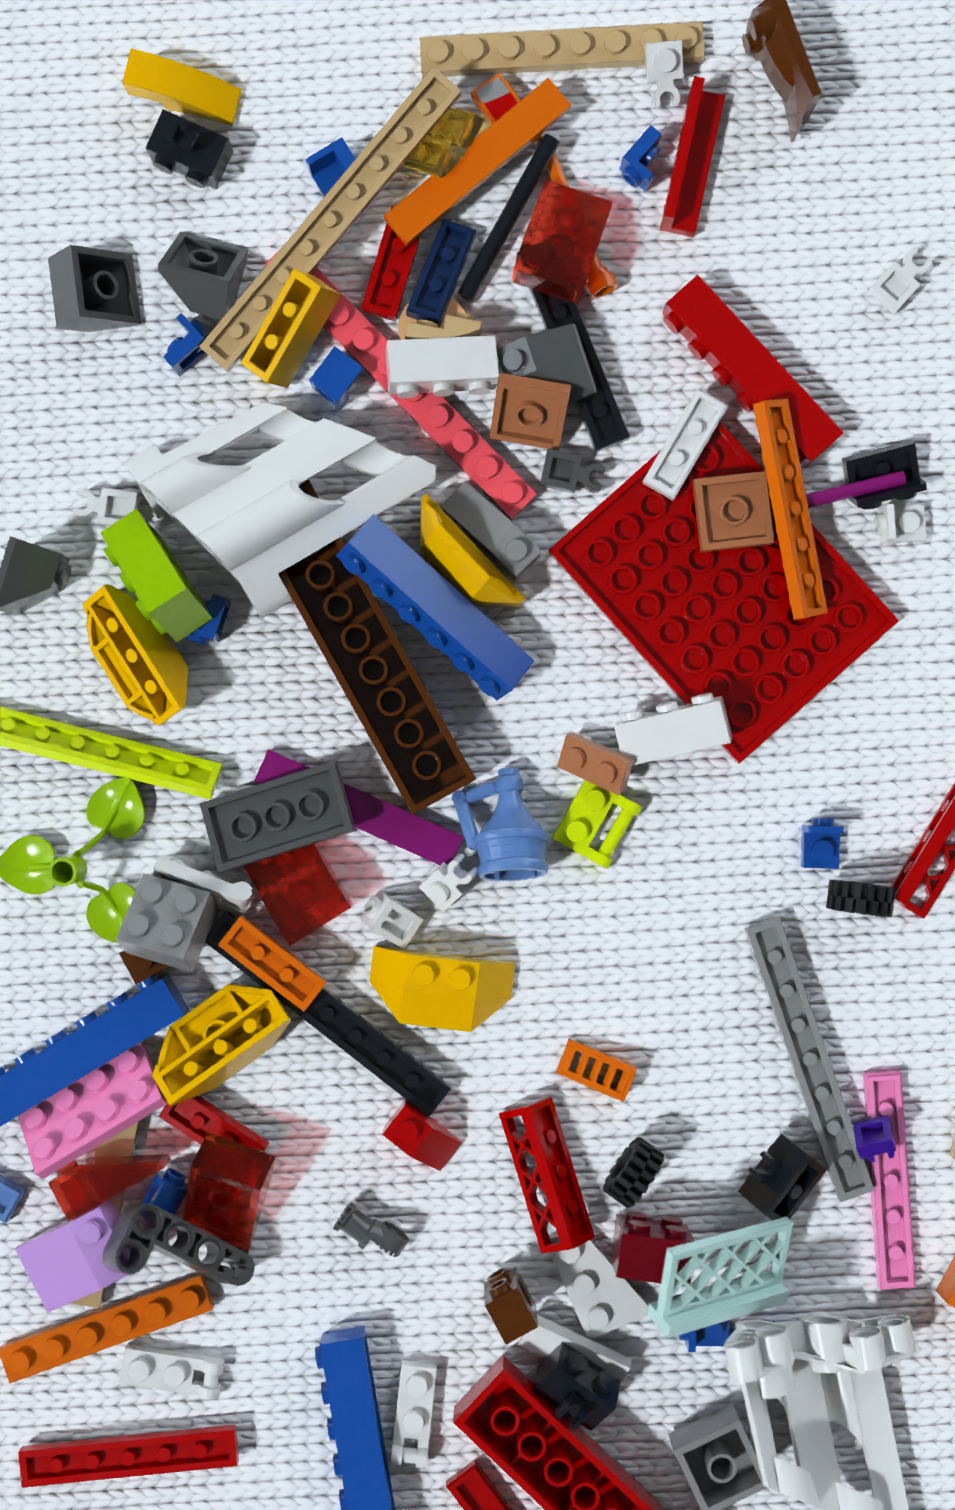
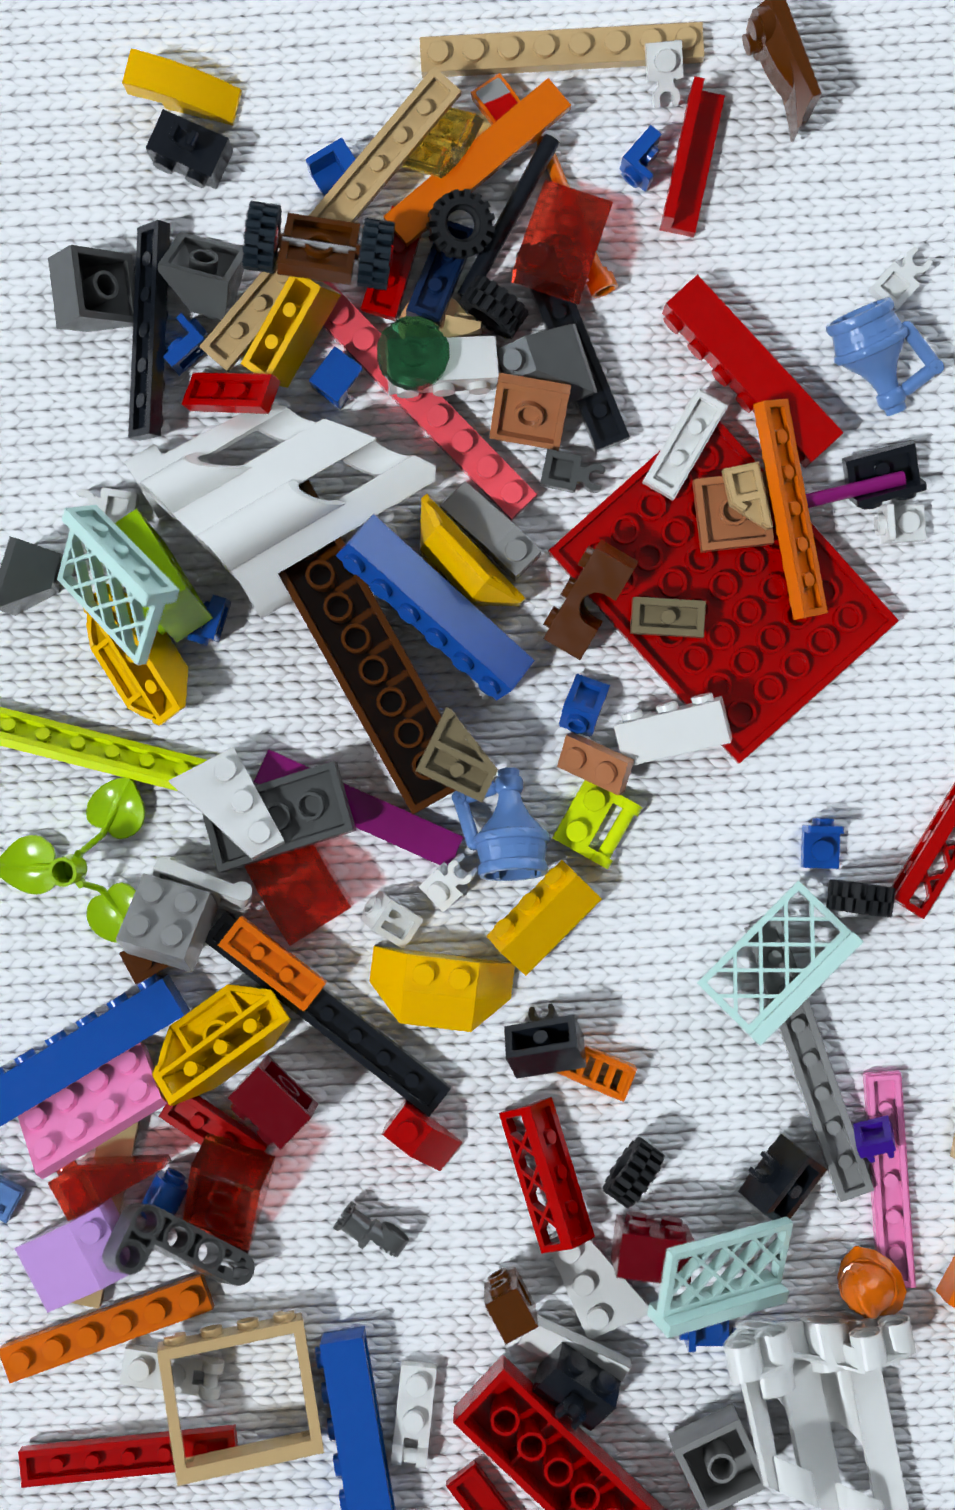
none -> light aqua fence [57,505,179,666]
none -> black plate [128,220,171,441]
none -> tan window [157,1310,324,1486]
none -> white wing [169,747,285,860]
none -> red plate [181,372,281,414]
none -> dark red brick [228,1054,318,1150]
none -> plate [242,201,395,290]
none -> clear green tile [377,316,450,390]
none -> dark tan wing [416,707,498,803]
none -> black tyre [426,189,495,259]
none -> black tyre [459,275,529,339]
none -> yellow brick [486,860,602,976]
none -> black brick [504,1004,587,1079]
none -> reddish brown arch [543,540,638,660]
none -> blue bracket [559,674,610,737]
none -> dark tan plate [630,597,706,638]
none -> light aqua fence [697,880,864,1046]
none -> tan tile [721,461,773,530]
none -> medium blue piece [826,297,944,416]
none -> orange piece [837,1246,906,1319]

